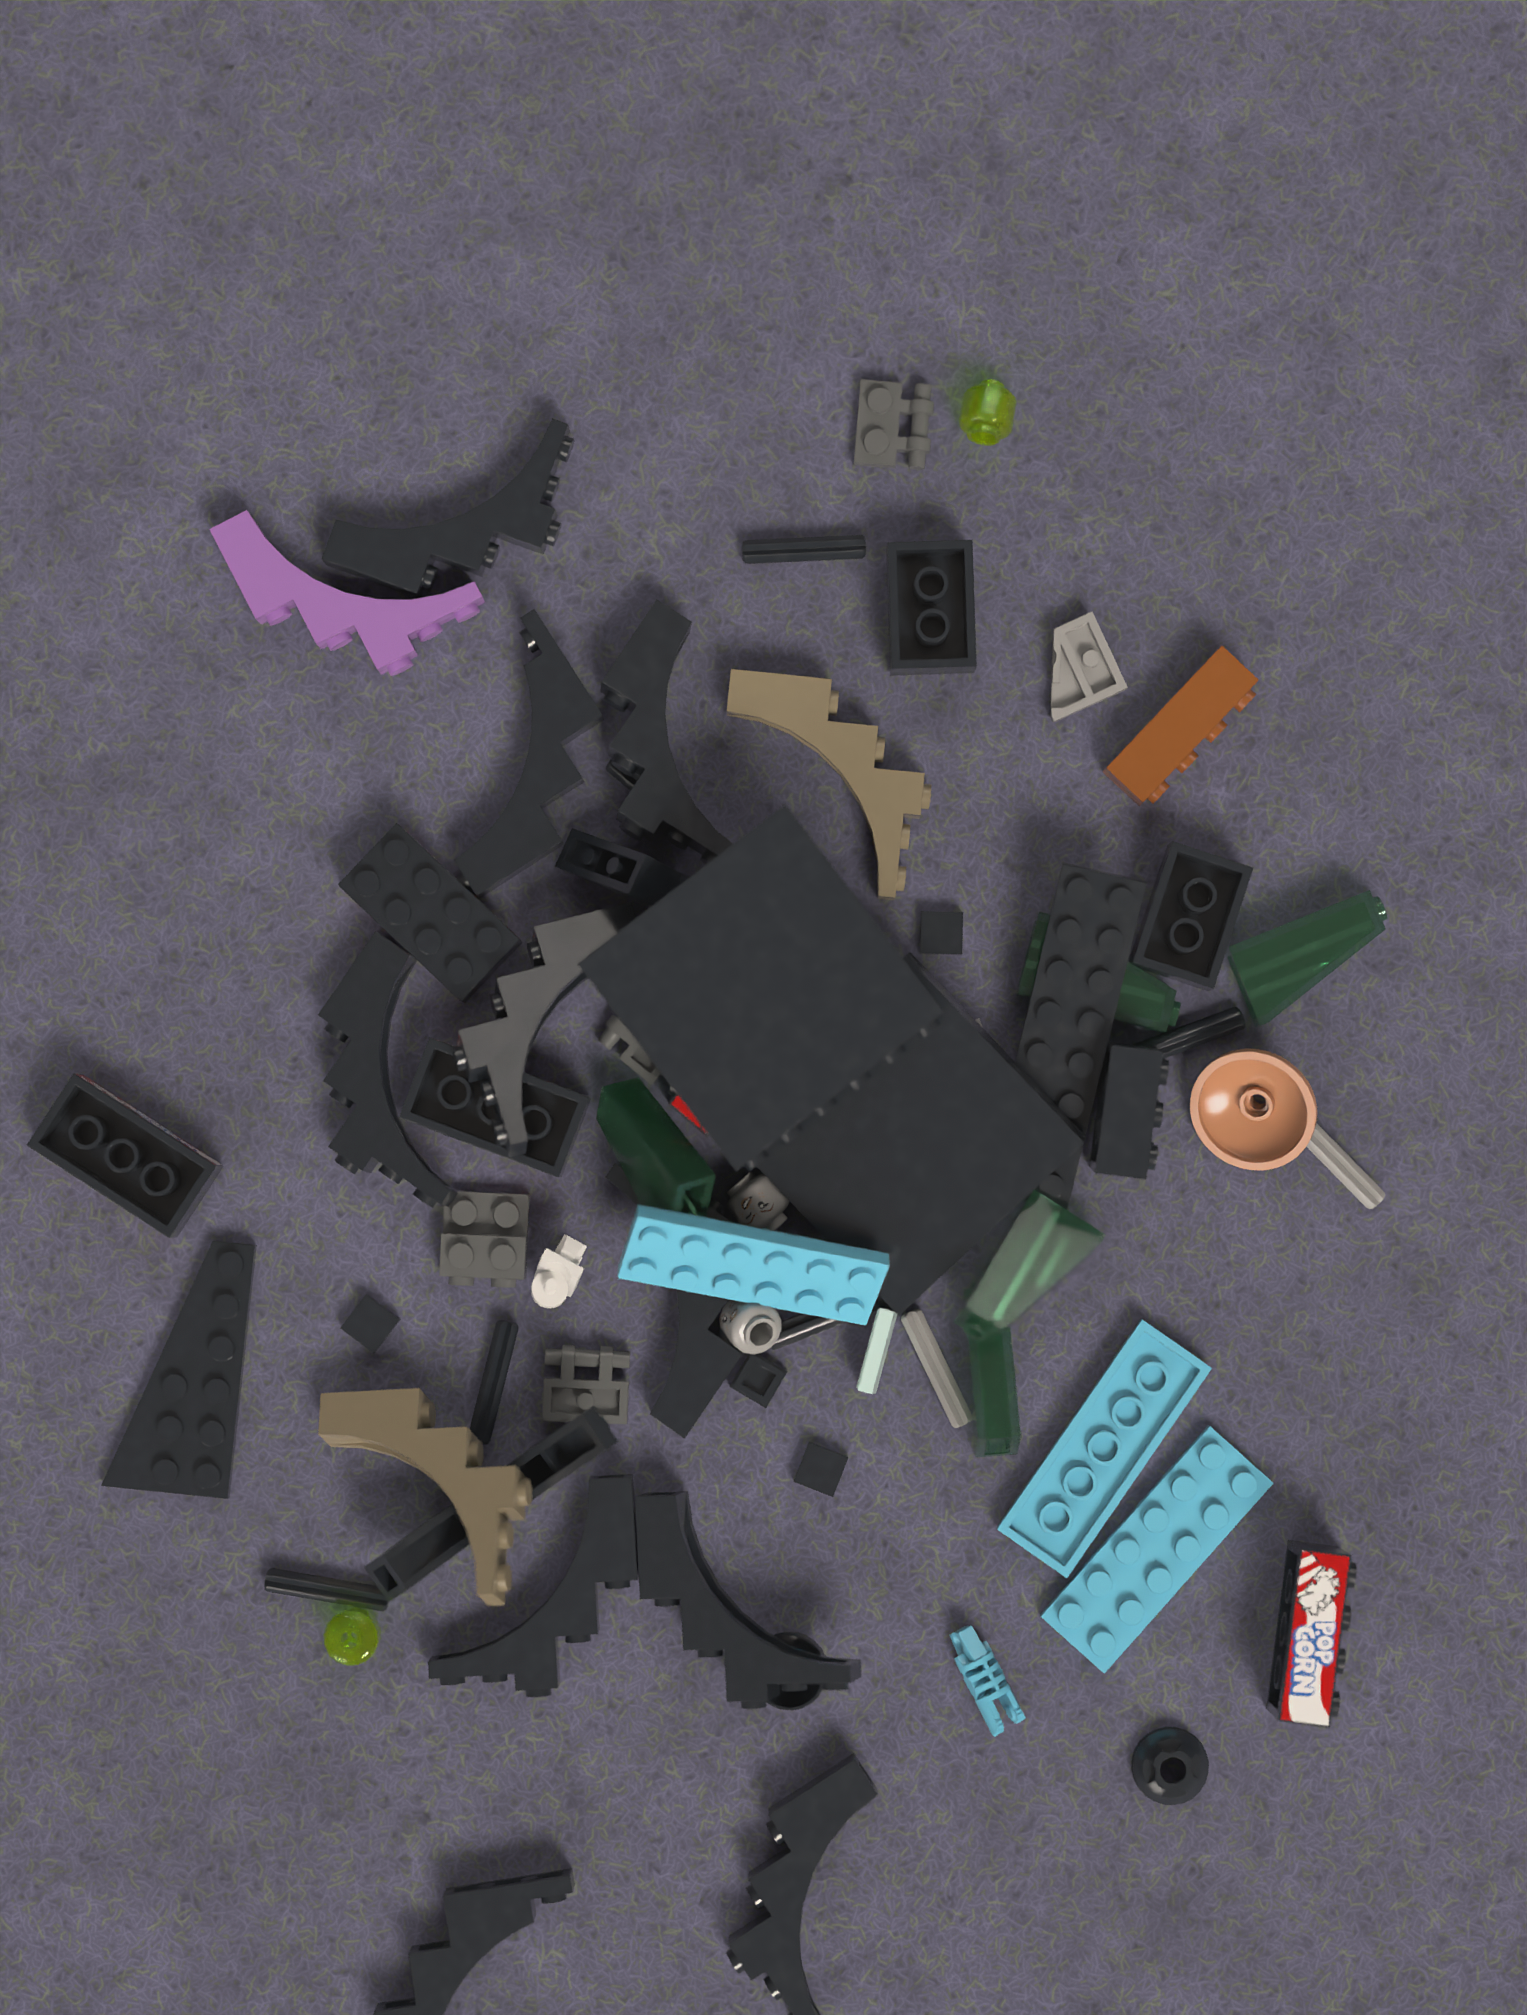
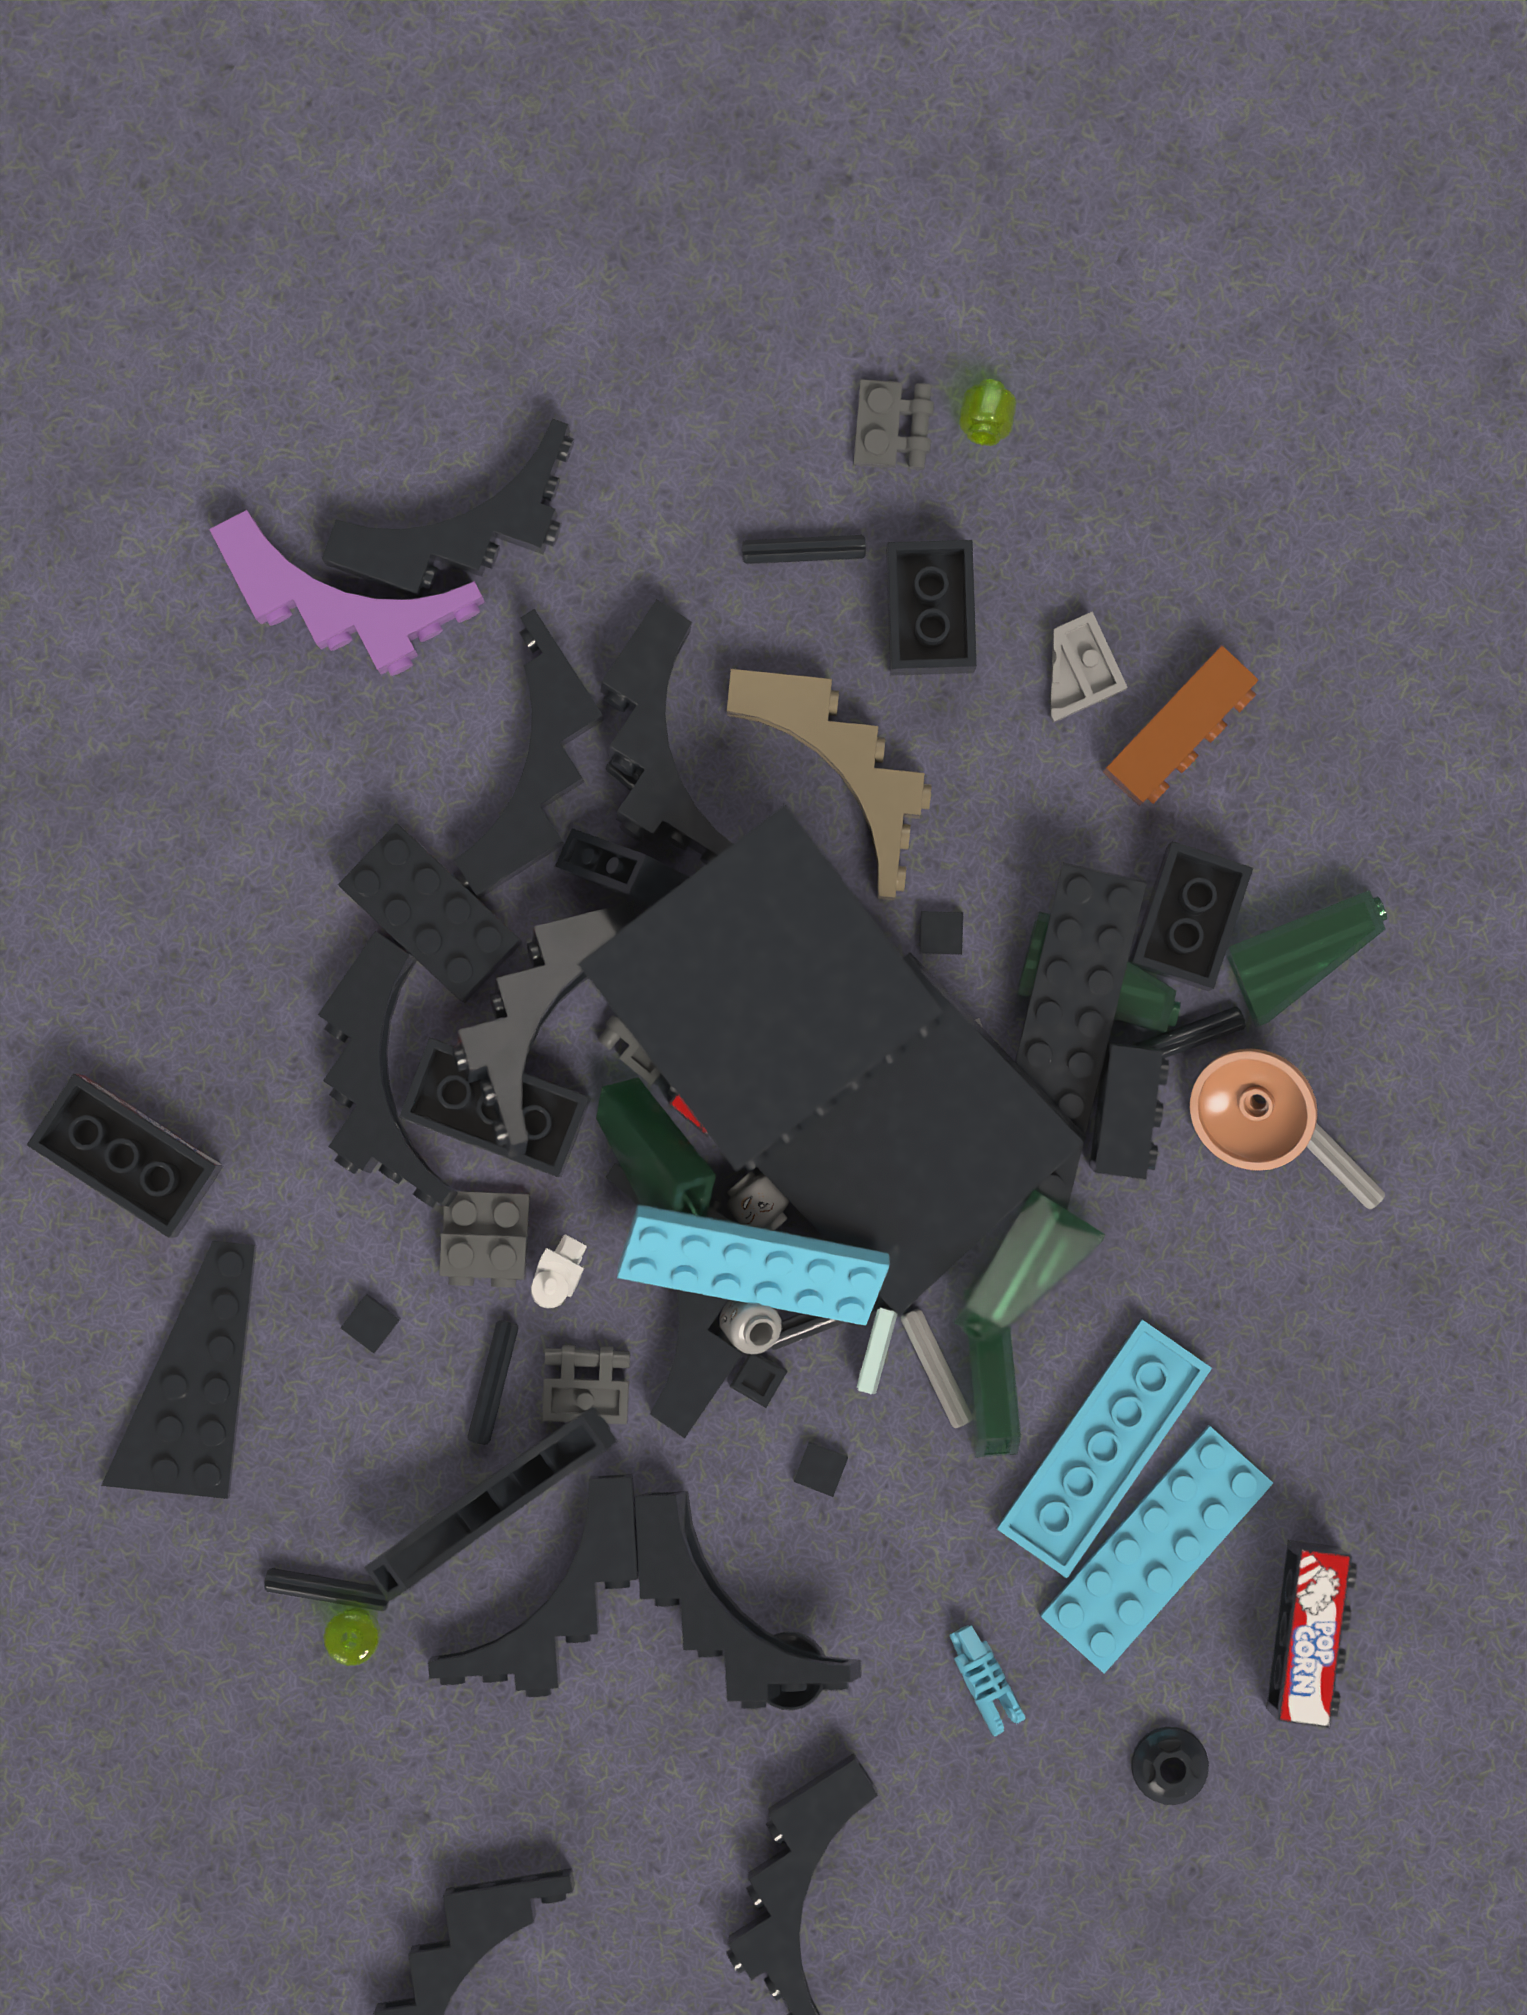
dark tan arch [318,1388,532,1606] -> none

